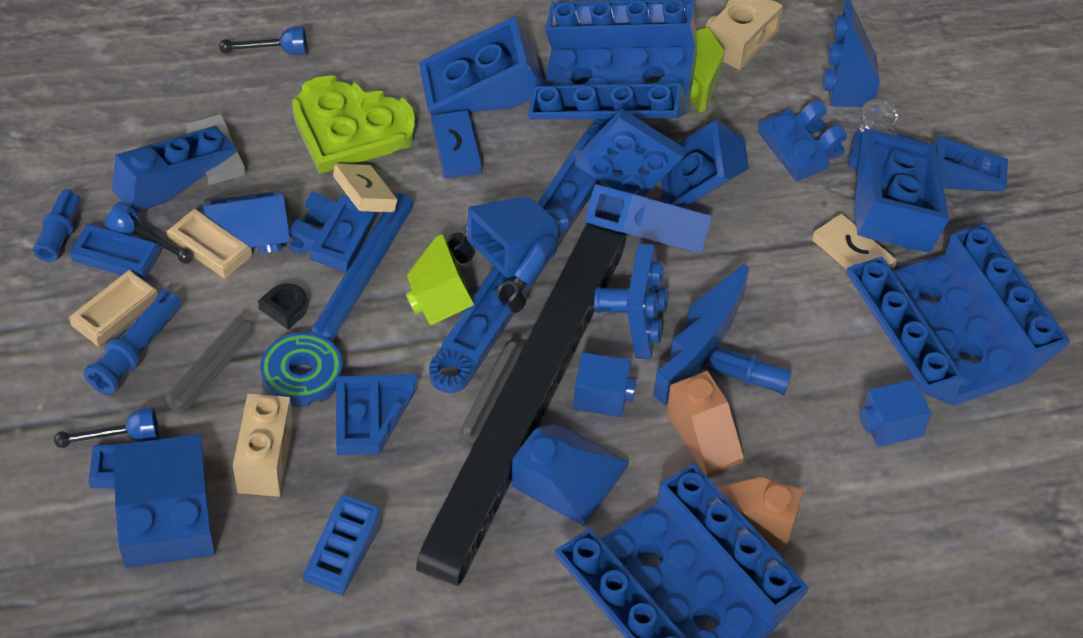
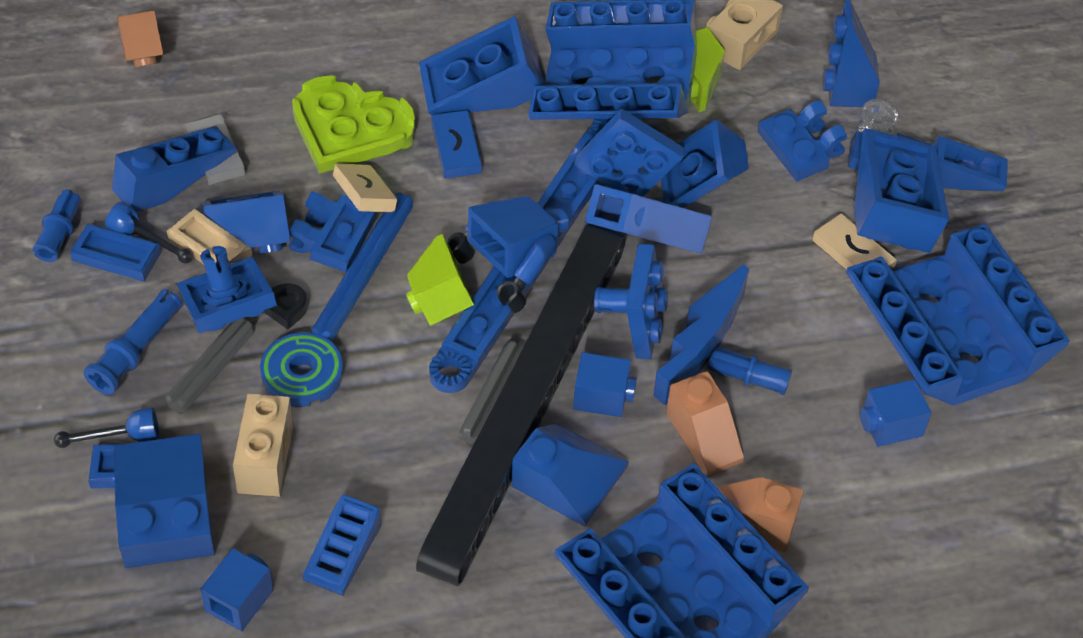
tan tile [69,270,158,347] -> none
hinge [219,26,307,56] -> none
blue wing [336,374,417,455] -> none
none -> nougat slope [117,11,163,67]
none -> blue plate [176,246,277,334]
none -> blue brick [200,548,273,631]

